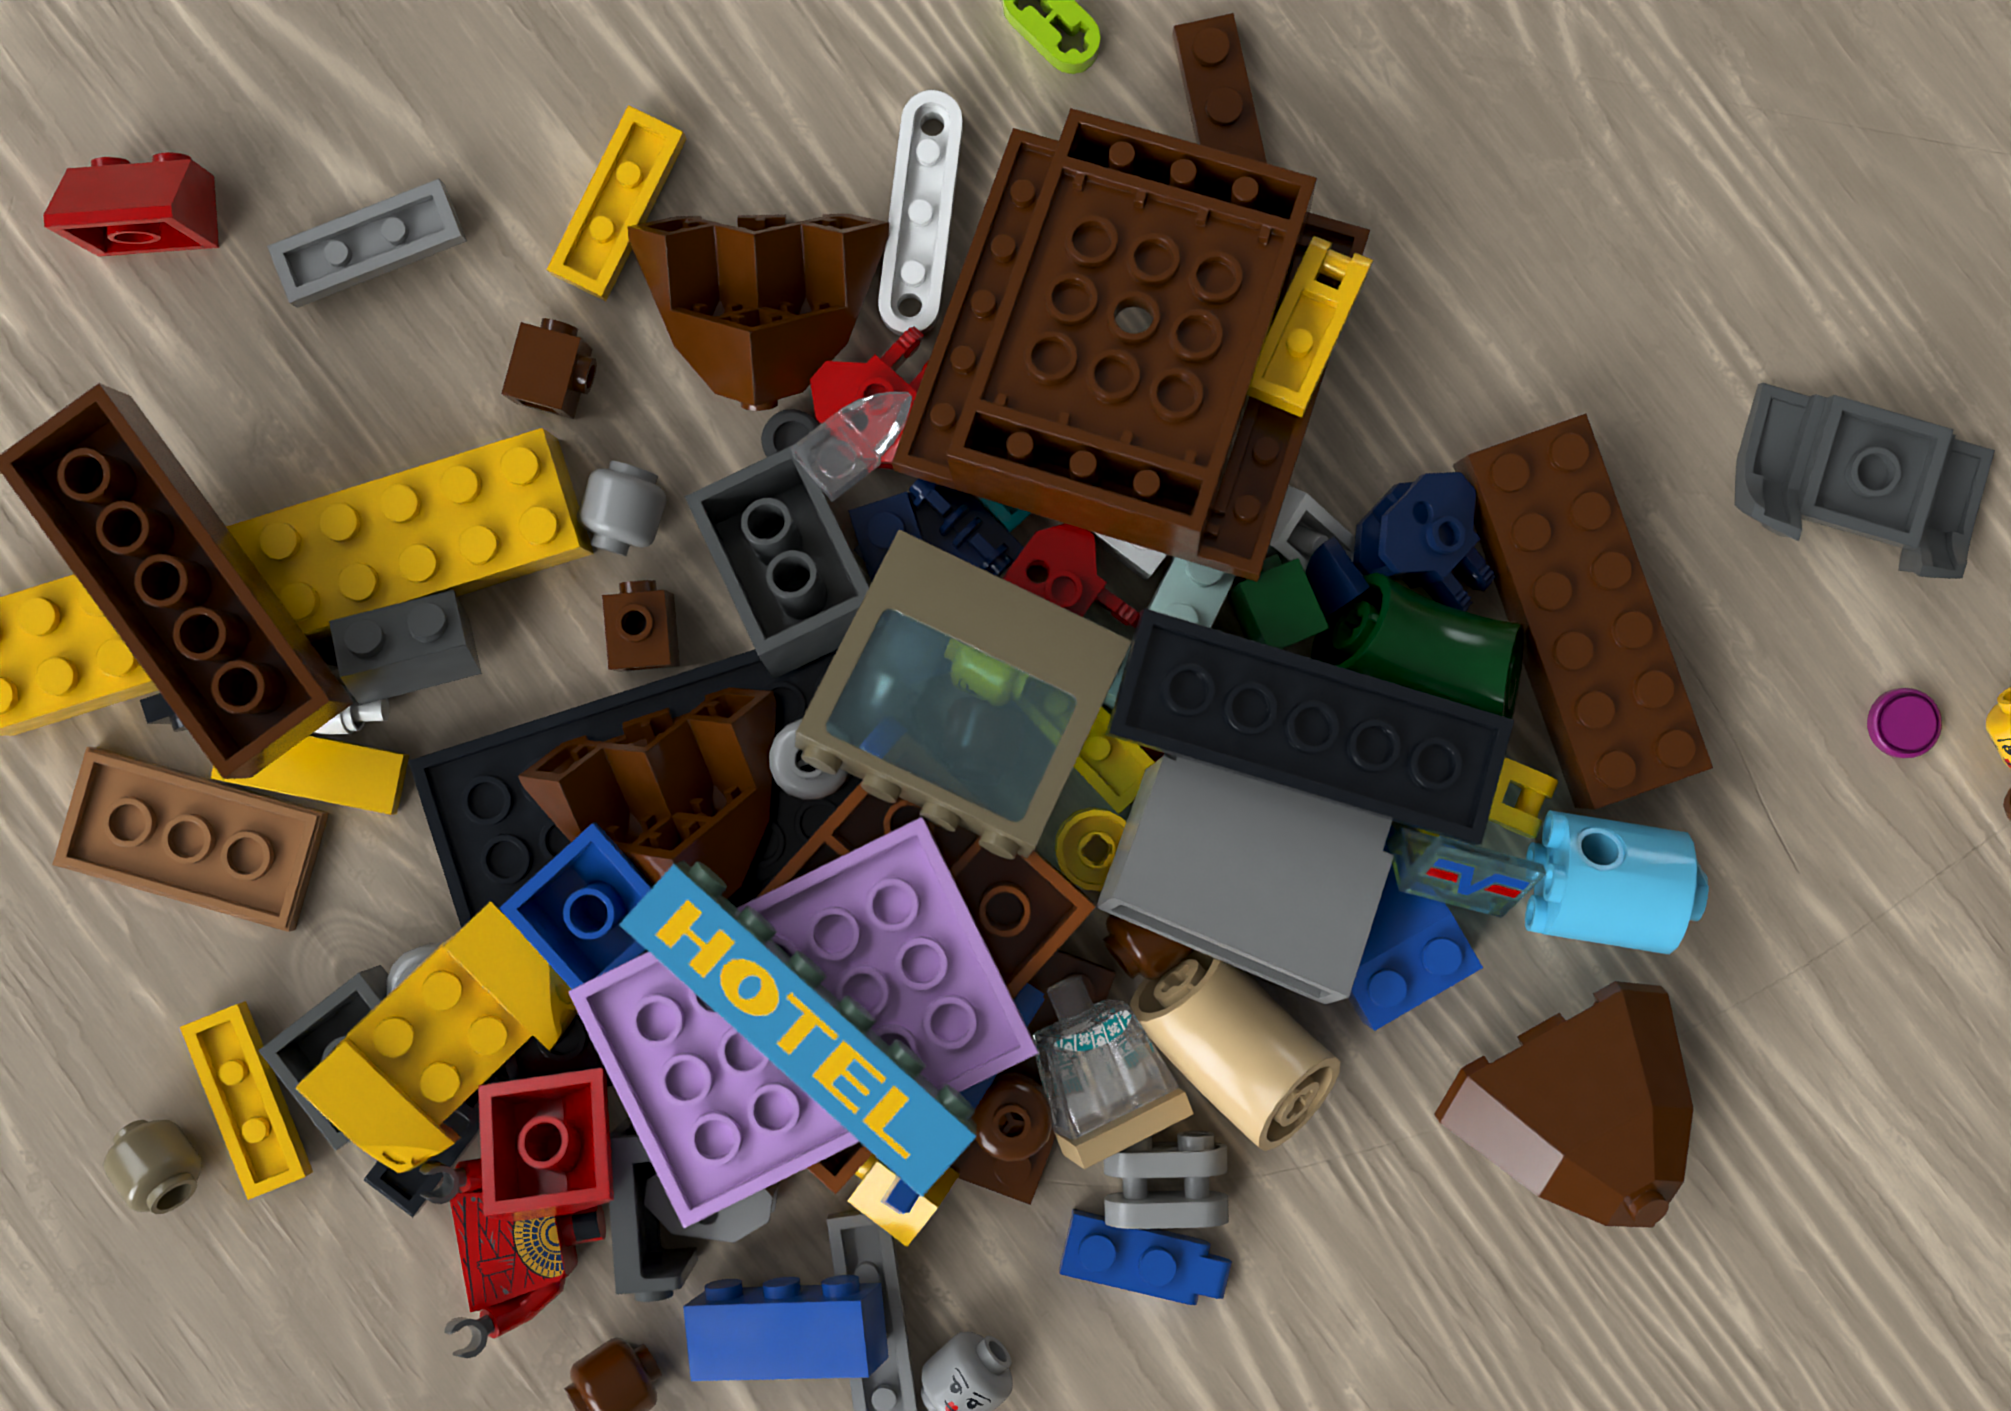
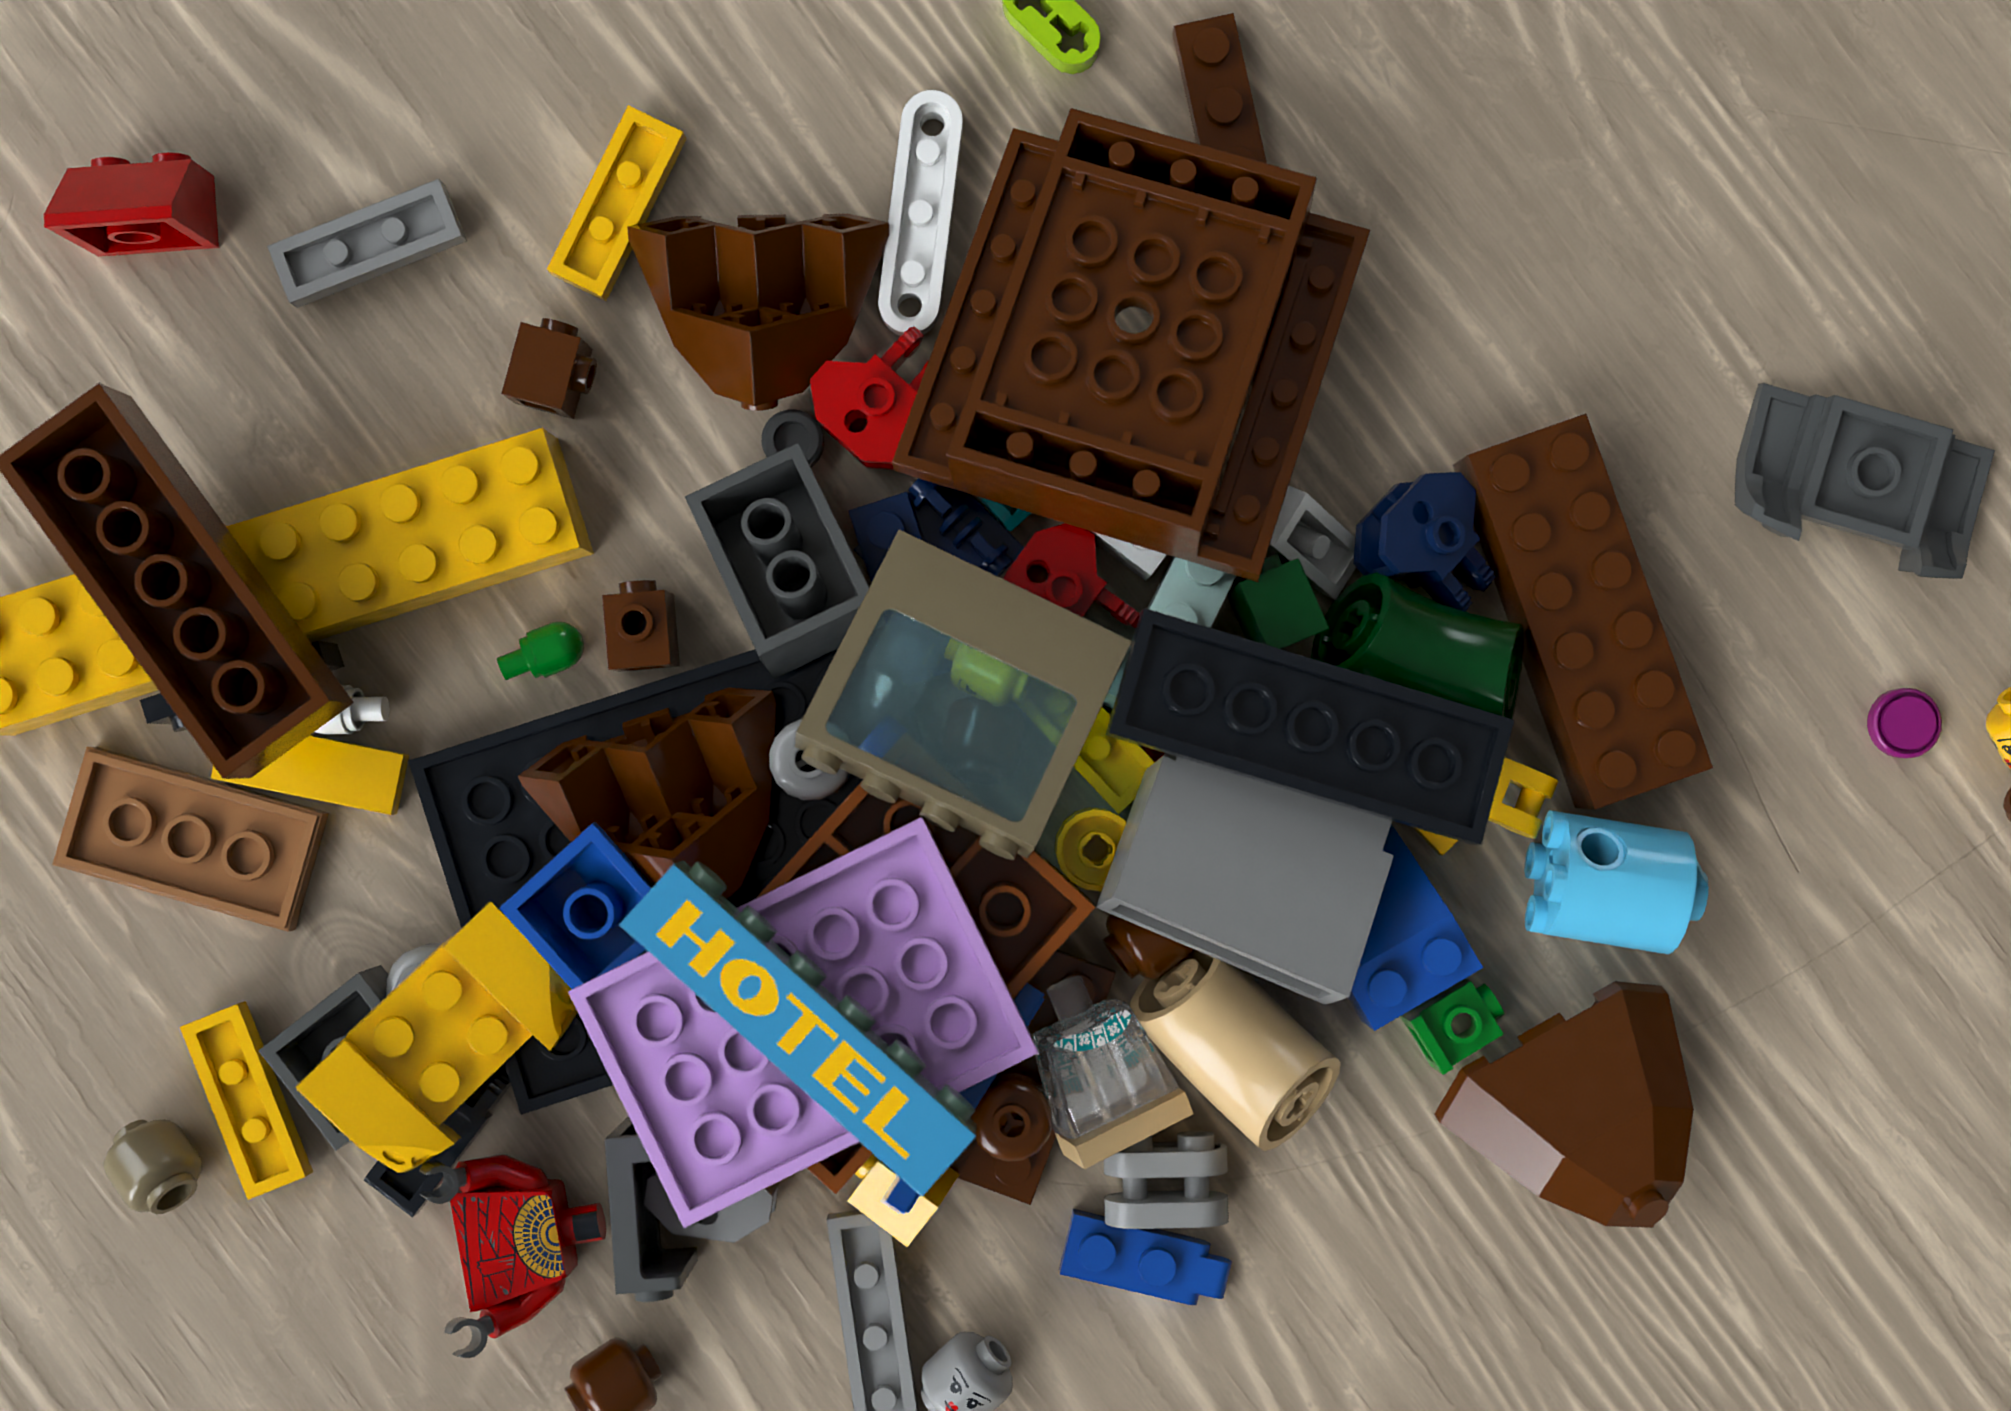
dark grey brick [329,589,482,705] -> none
red slope [478,1068,614,1222] -> none
light grey head [577,461,667,556] -> none
blue brick [683,1275,889,1381] -> none
clear plate [791,392,912,502] -> none
yellow plate [1247,236,1373,418] -> none
dark blue tile [1305,536,1370,618] -> none
clear light blue panel [1387,827,1546,918] -> none
none -> green cylinder [497,622,584,680]
none -> green brick [1400,978,1505,1075]

